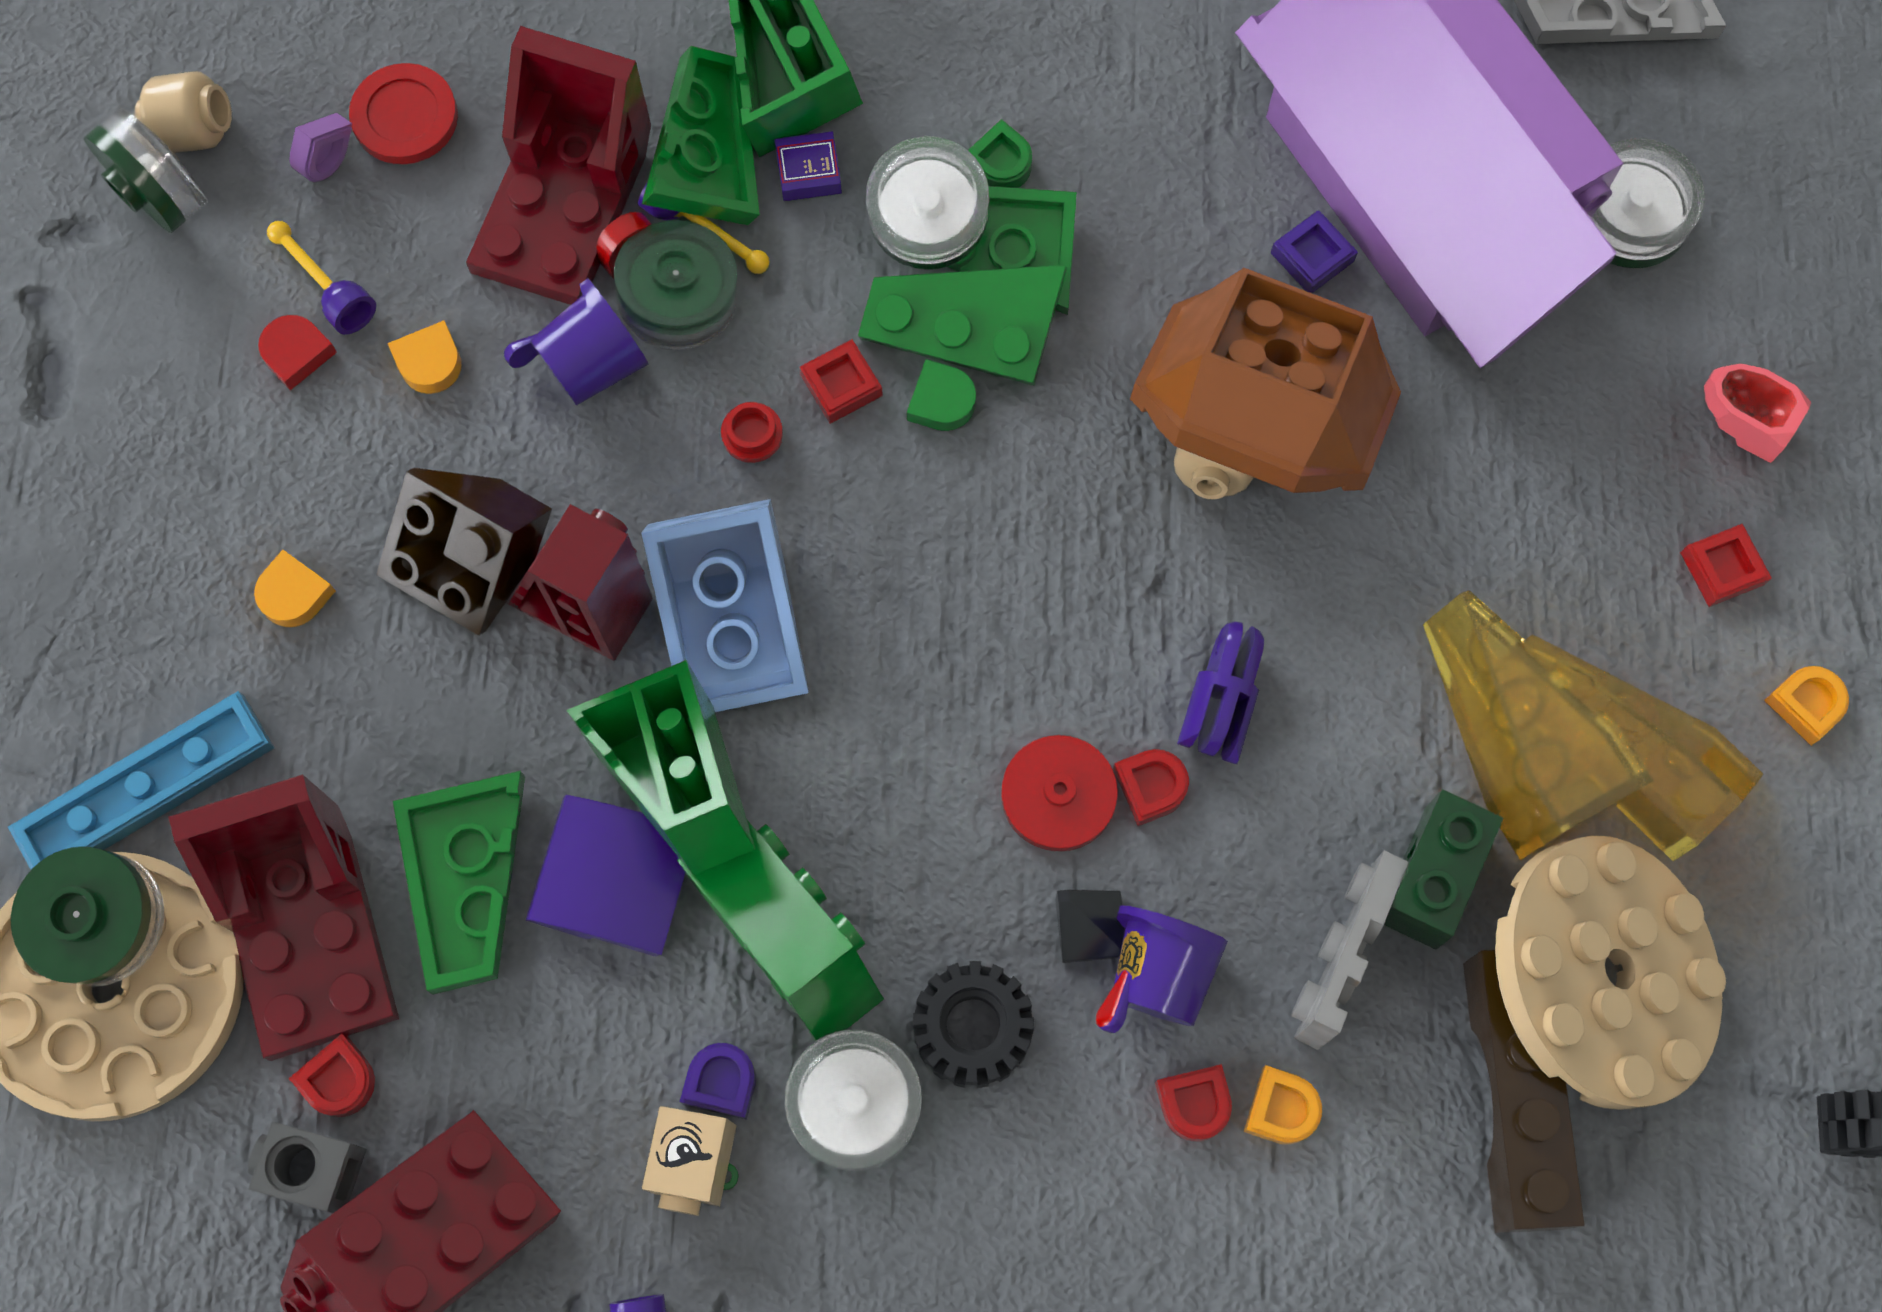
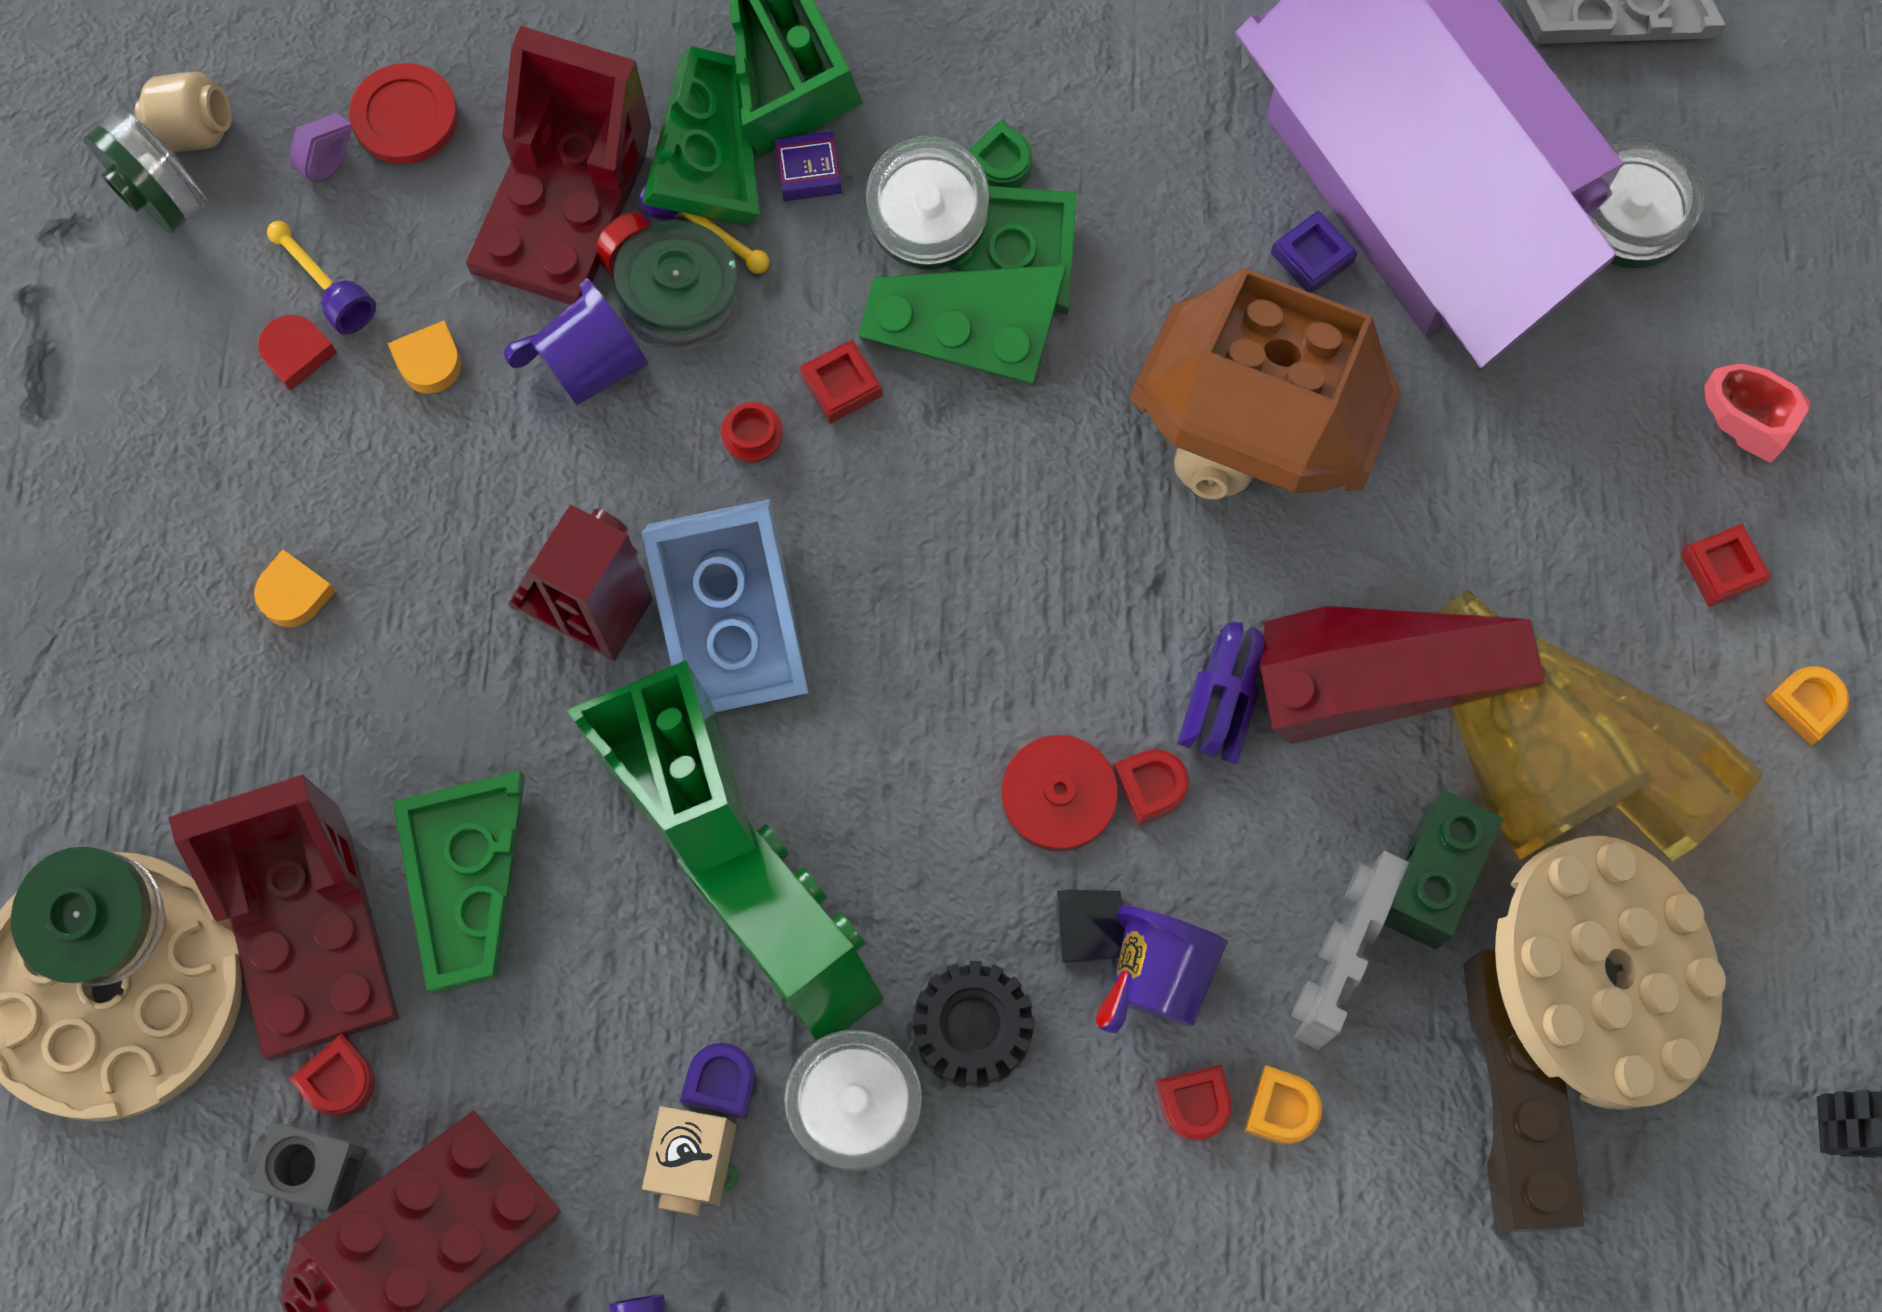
dark azure tile [8,691,274,869] -> none
dark brown slope [376,468,552,636] -> none
dark purple slope [525,795,685,957] -> none
green tile [907,359,976,431] -> none
none -> dark red wedge [1260,606,1546,744]

